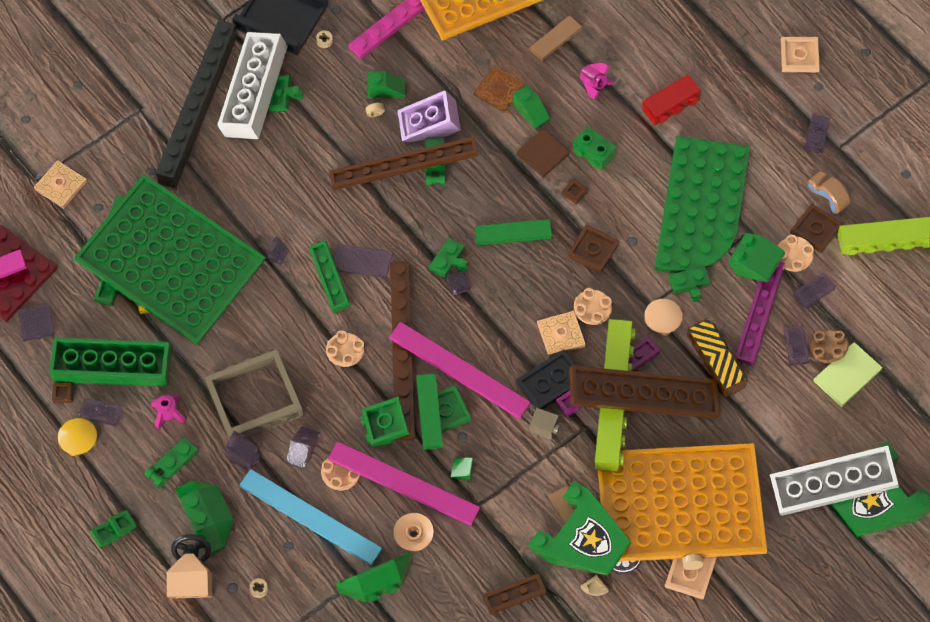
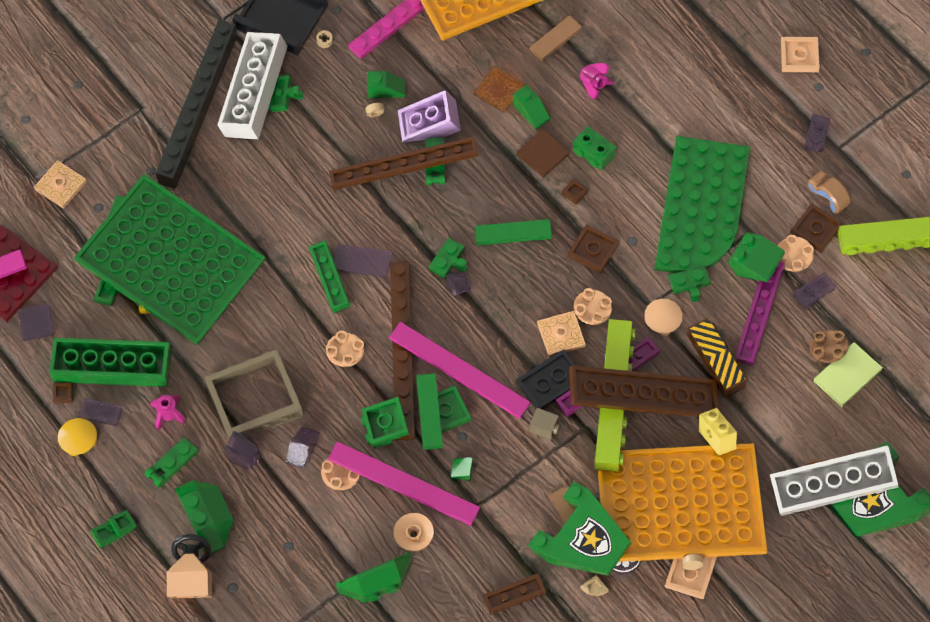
medium azure tile [240,469,383,566] -> none
tan bush [250,578,268,598] -> none
slope [267,237,289,265] -> none
red brick [642,74,701,126] -> none
clear purple plate [783,325,810,366] -> none
none -> light yellow brick [699,408,737,455]

